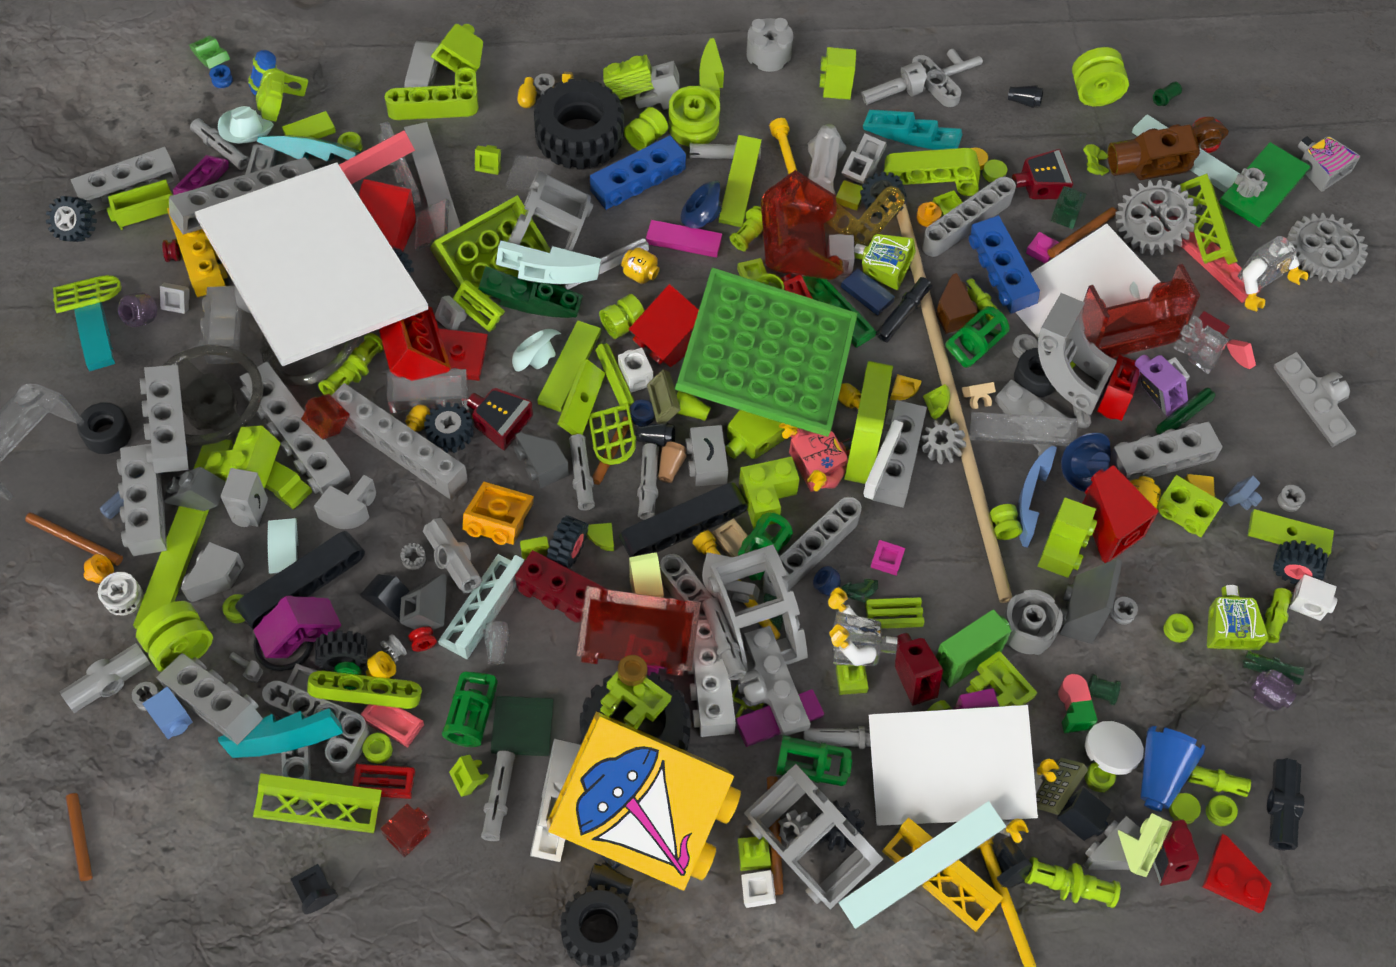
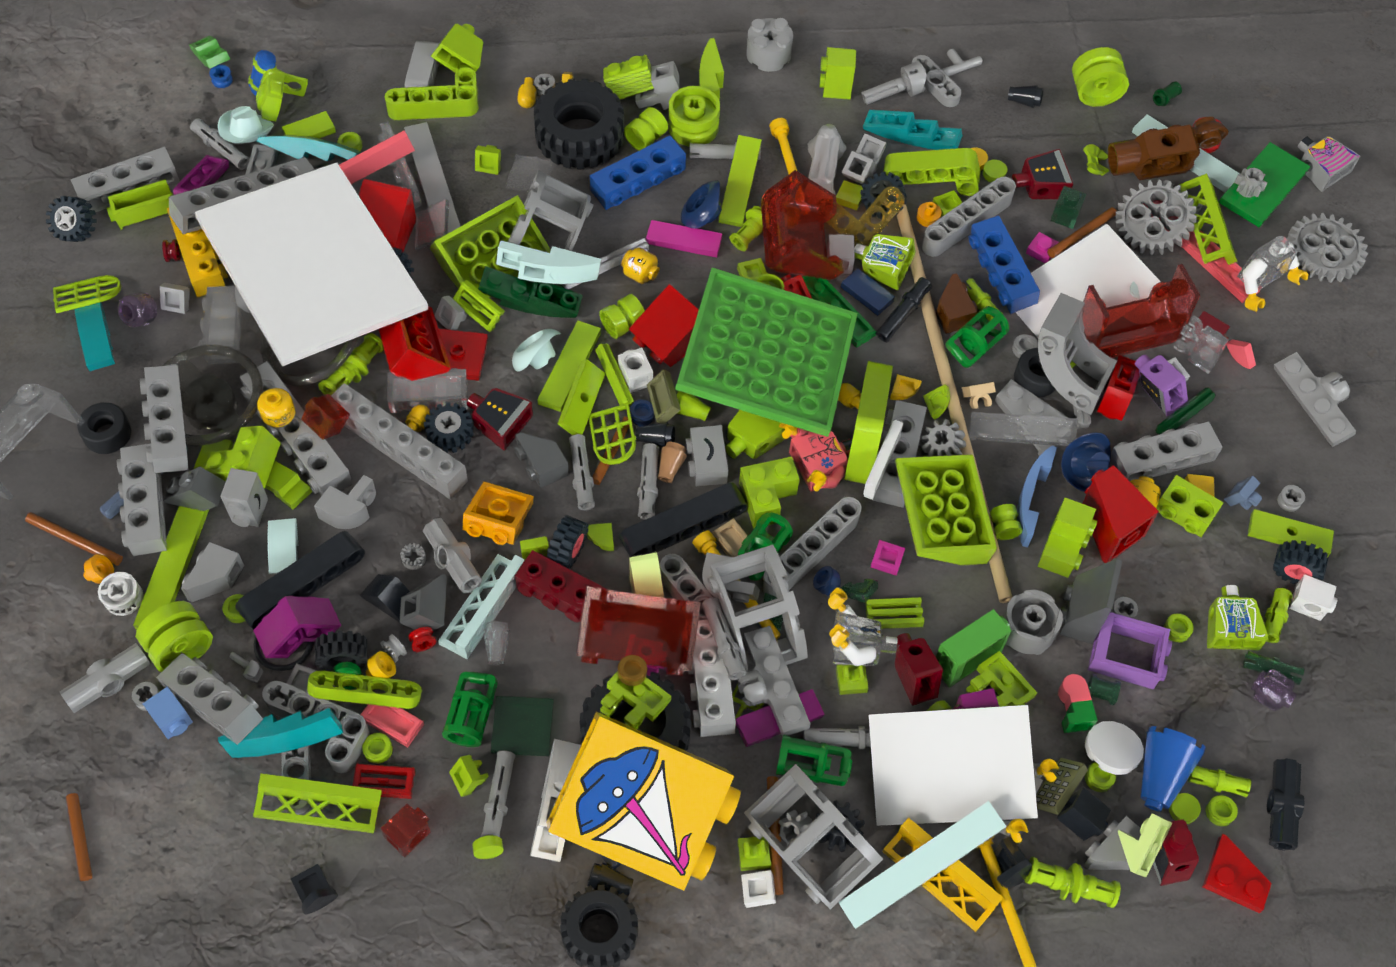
none -> yellow head [257,388,295,428]
none -> lime tile [472,835,504,859]
none -> lime slope [895,455,997,565]
none -> medium lavender window [1087,612,1172,689]

